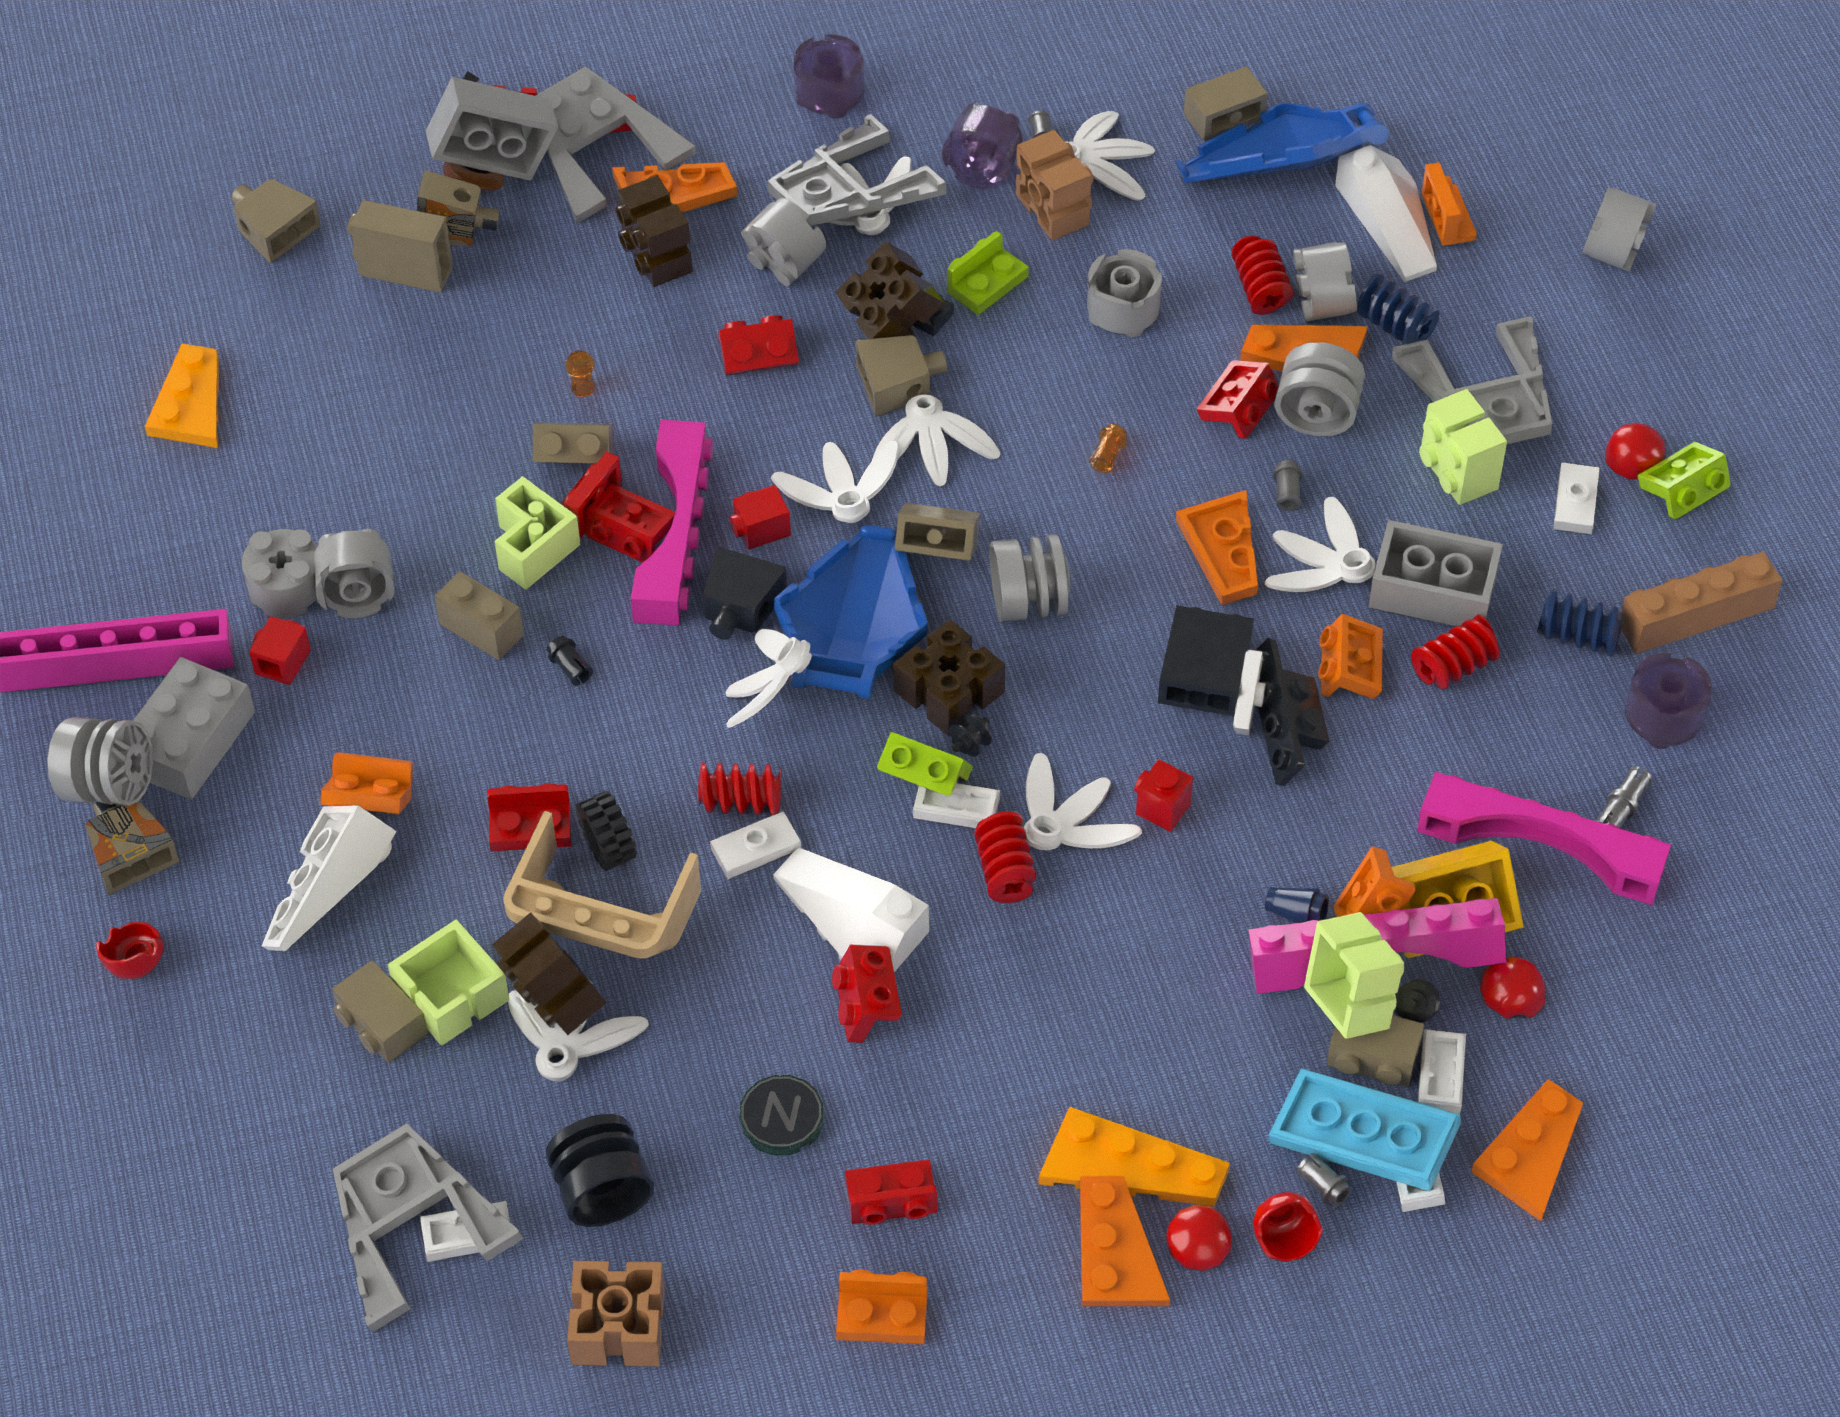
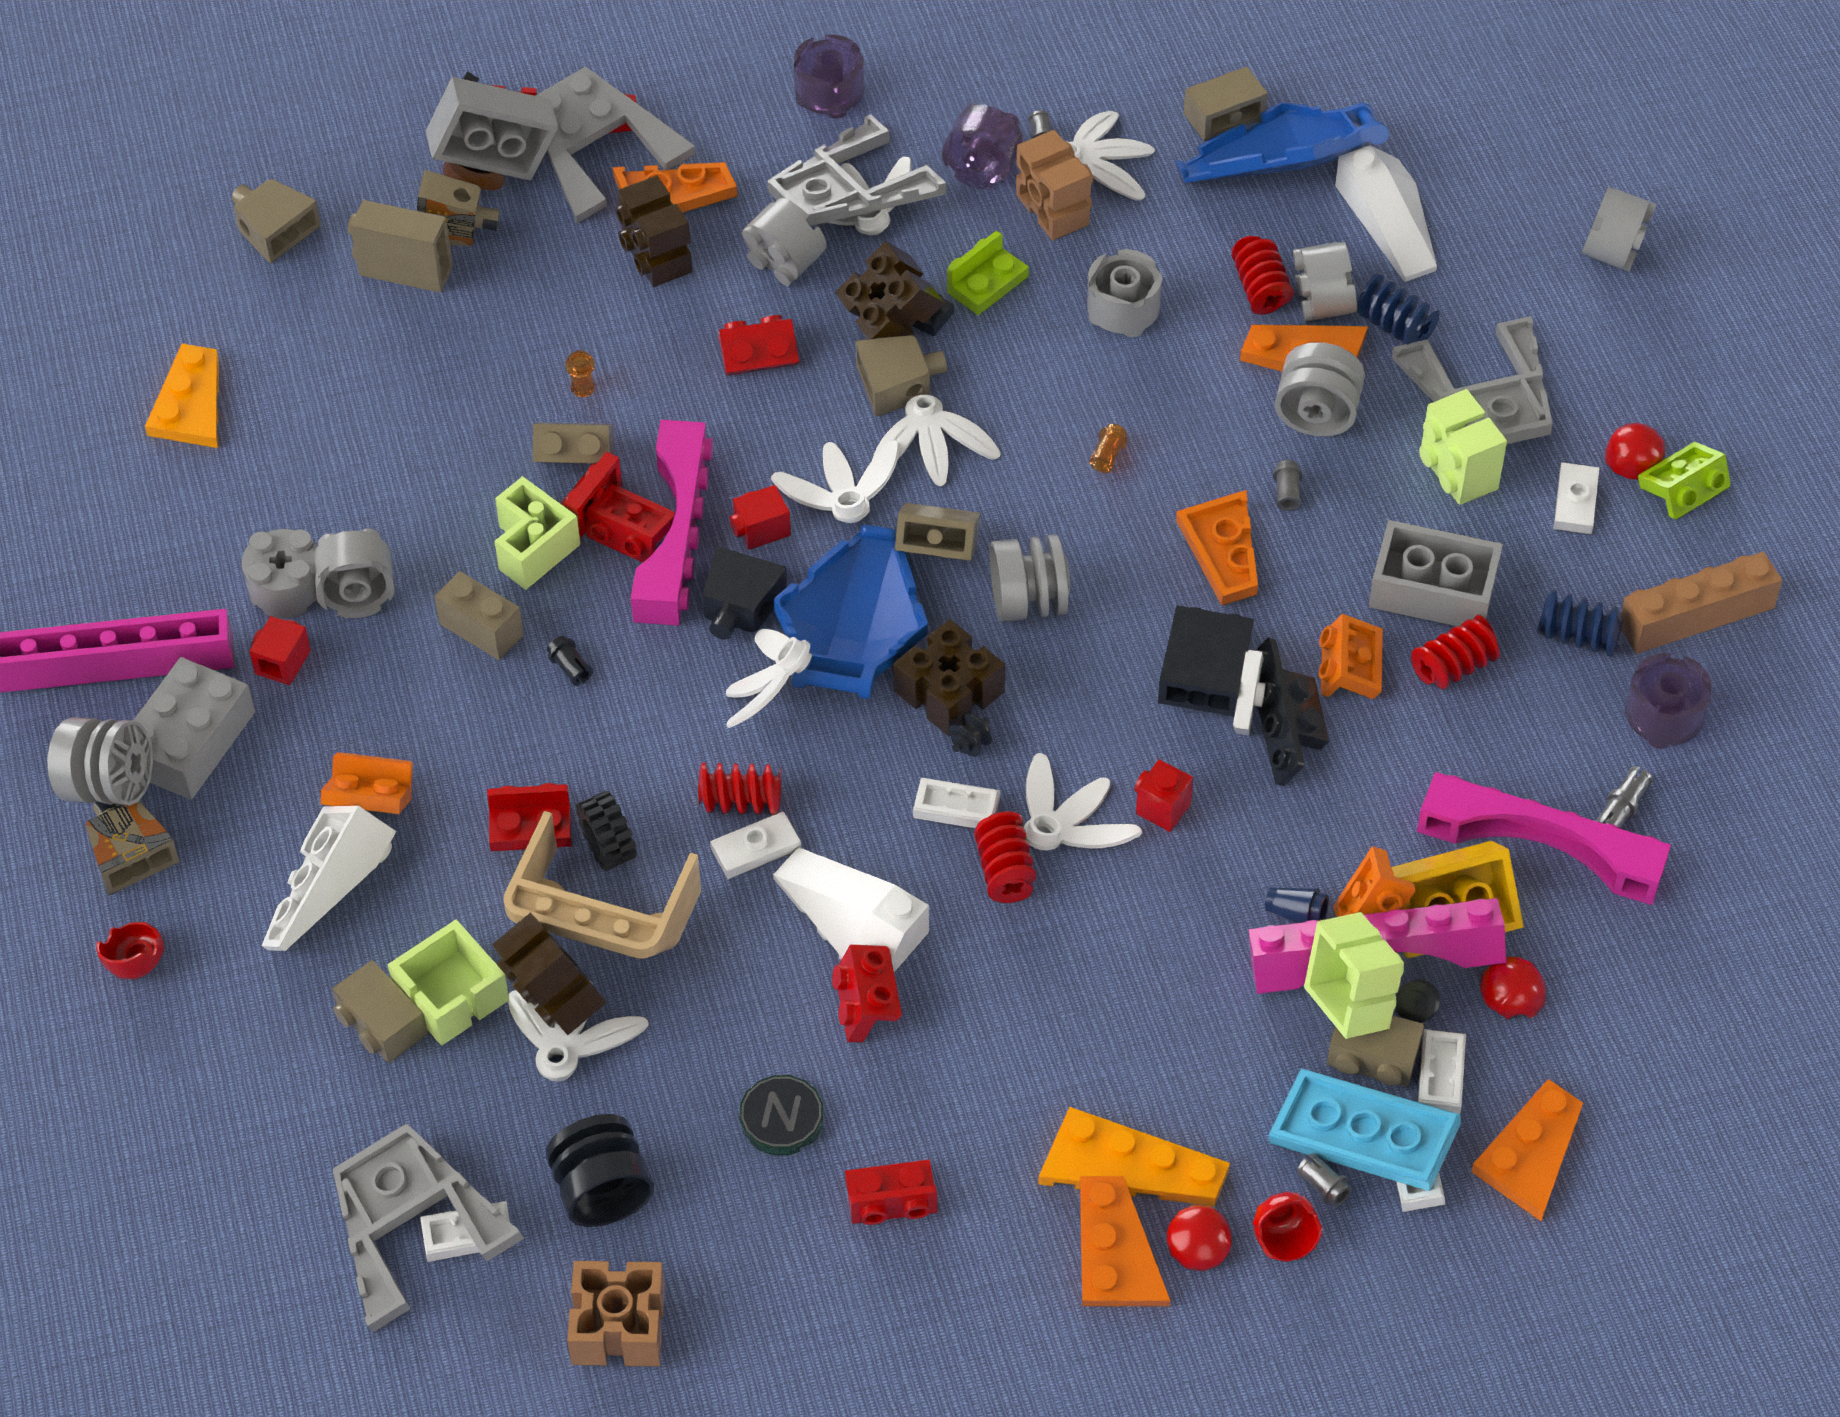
orange bracket [836,1269,928,1344] -> none
lime bracket [877,732,973,797] -> none
red bracket [1196,360,1279,439] -> none
white plant [1265,497,1376,592] -> none
orange bracket [1421,162,1477,246] -> none

